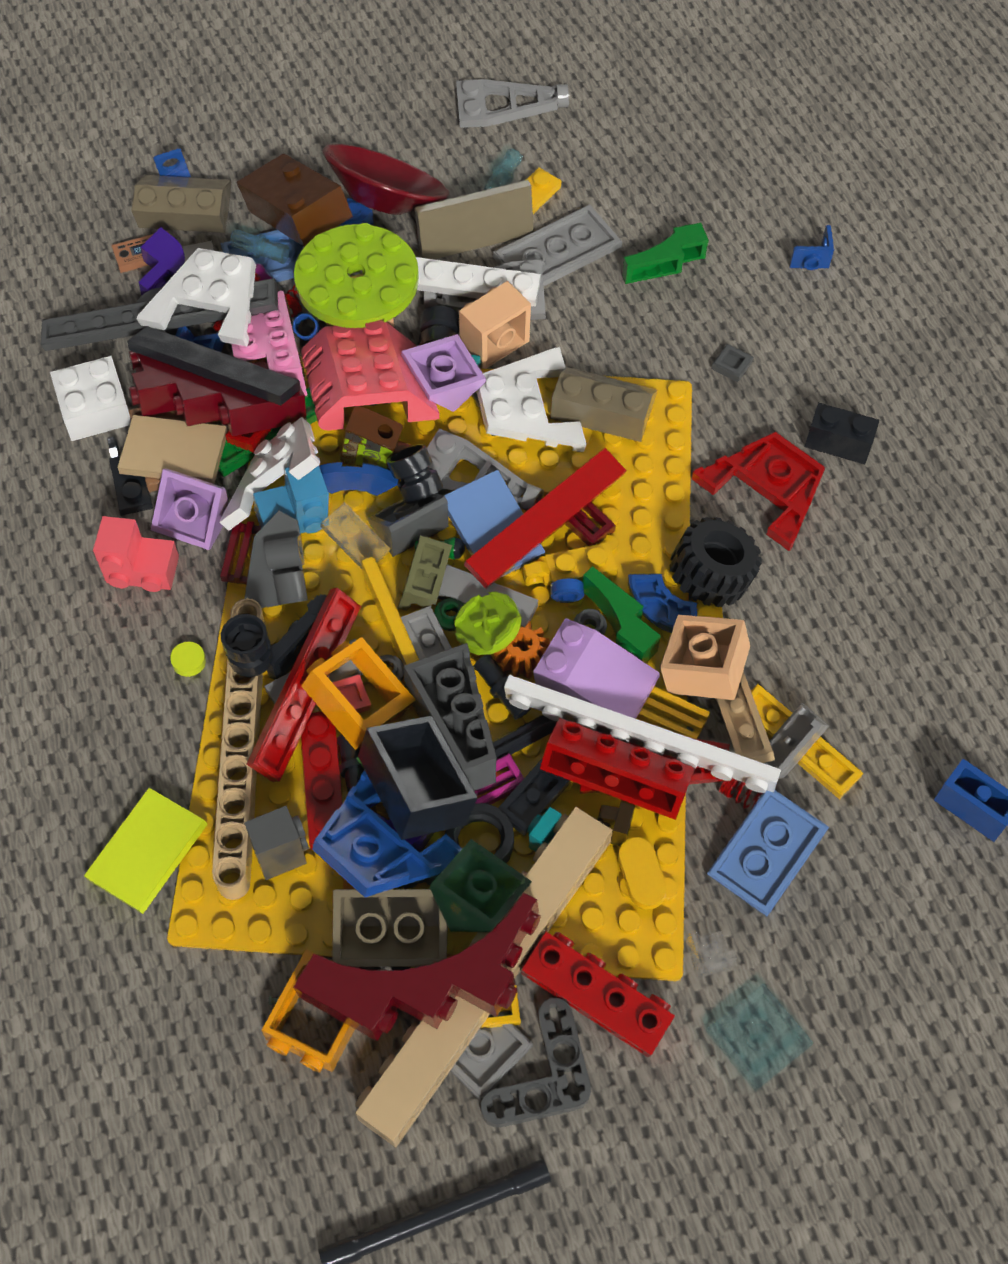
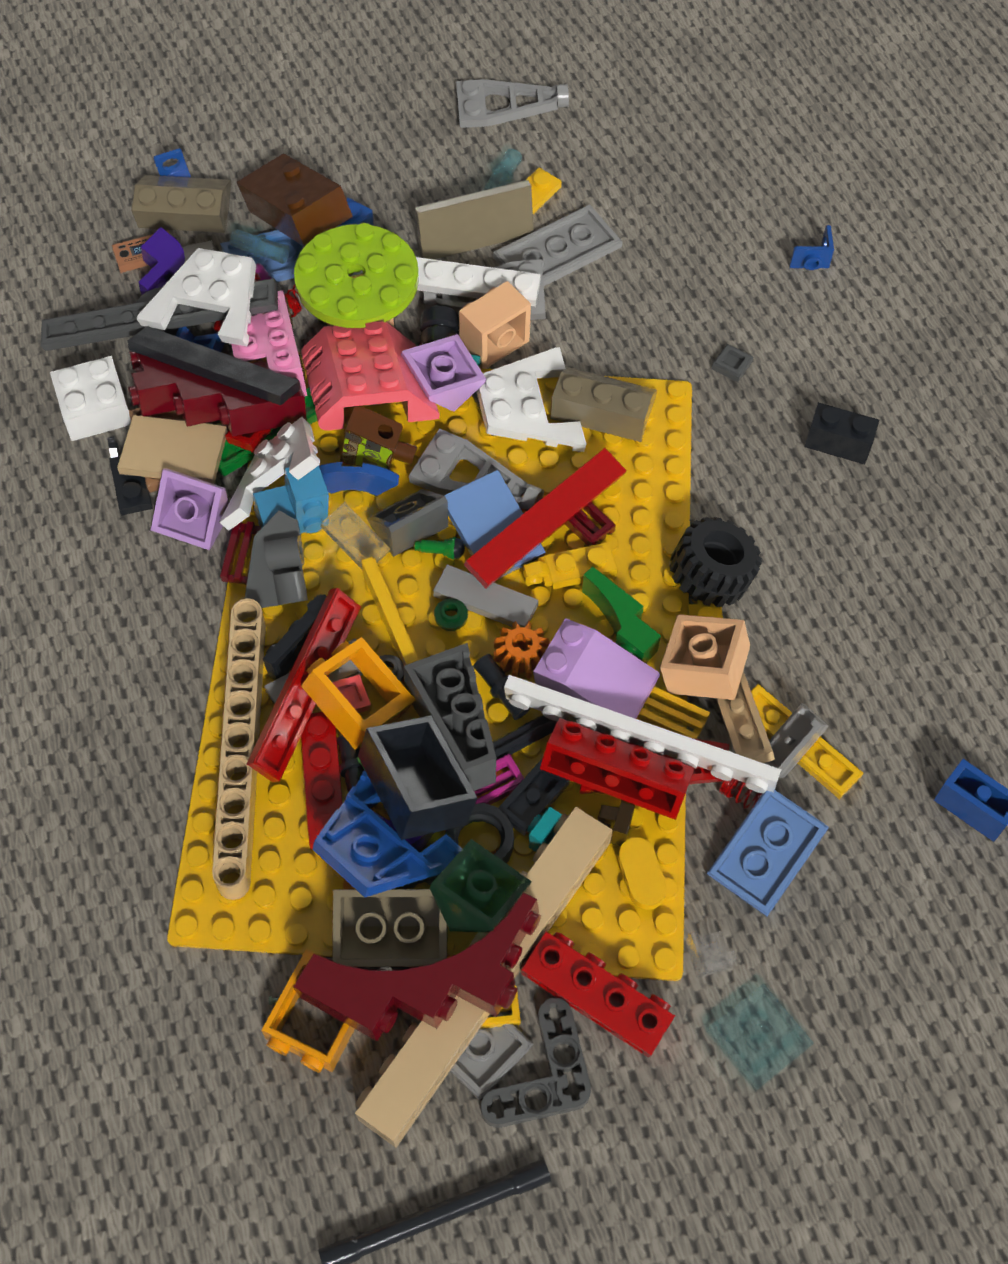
neon yellow tile [84,788,208,914] -> none
coral brick [93,516,179,592] -> none
neon yellow tile [170,642,206,677] -> none
black wheel [221,614,273,677] -> none
dark grey brick [244,806,309,880] -> none
blue piece [293,313,320,341] -> none
dark red dish [322,144,449,215] -> none
black wheel [387,444,443,504] -> none
olive hinge [398,535,452,611] -> none
light grey plate [401,606,452,660] -> none
lime tile [454,591,522,655] -> none
blue tile [550,578,584,603] -> none
dark grey plate [574,609,607,635] -> none
green slope [622,223,709,284] -> none
blue tile [628,574,697,633] -> none
red wing [691,432,826,551] -> none

